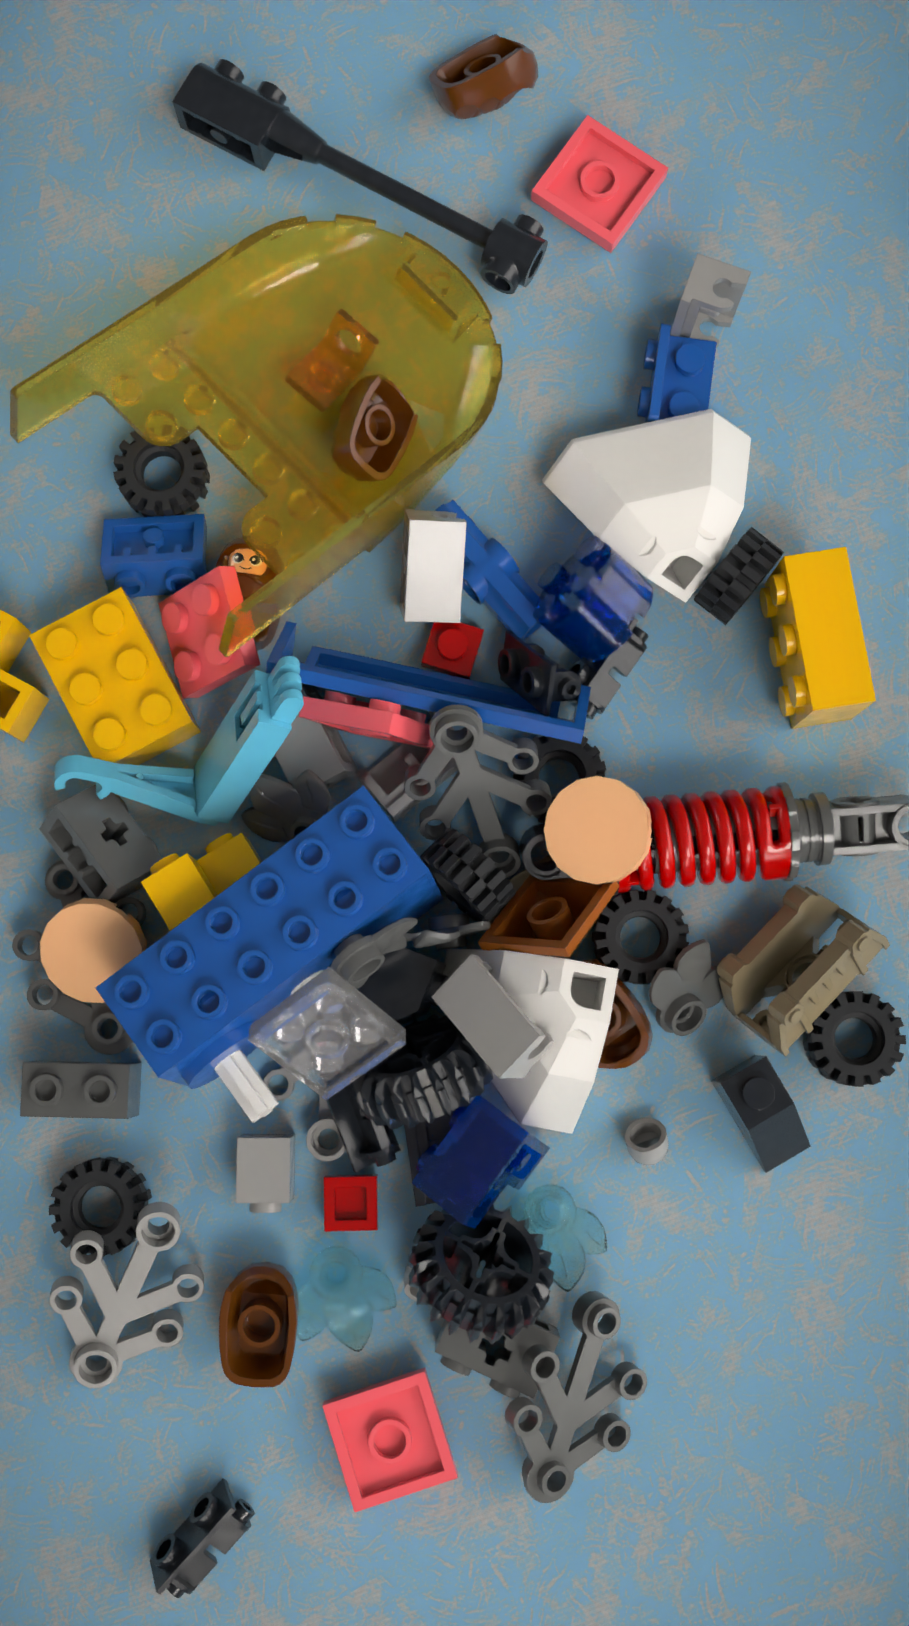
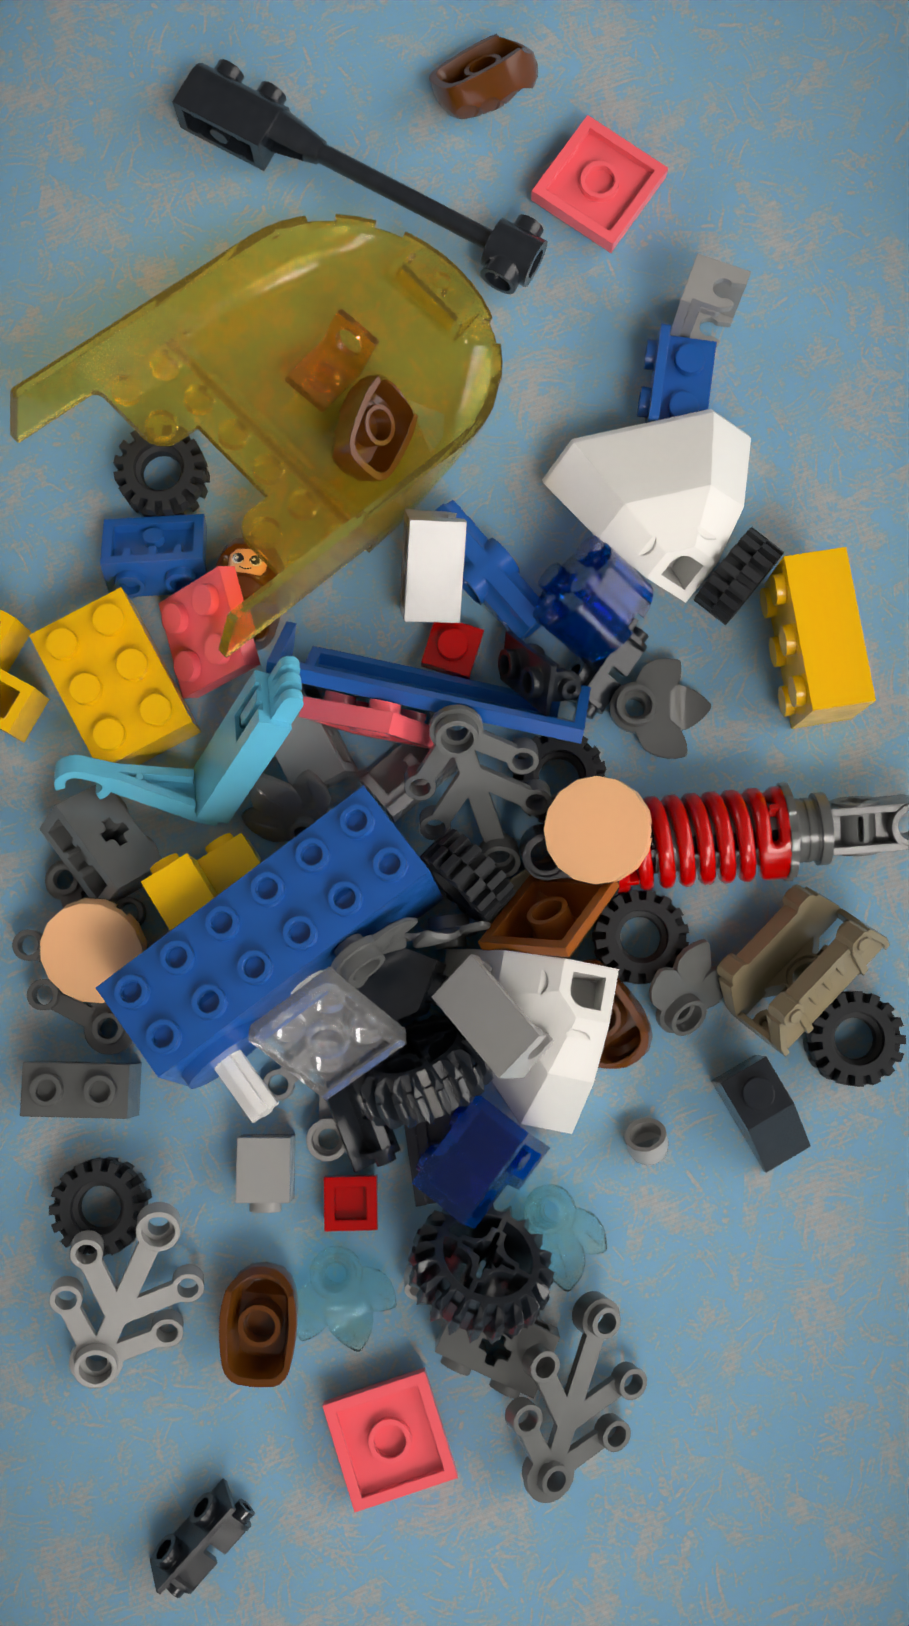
none -> dark grey plate [609,658,711,759]

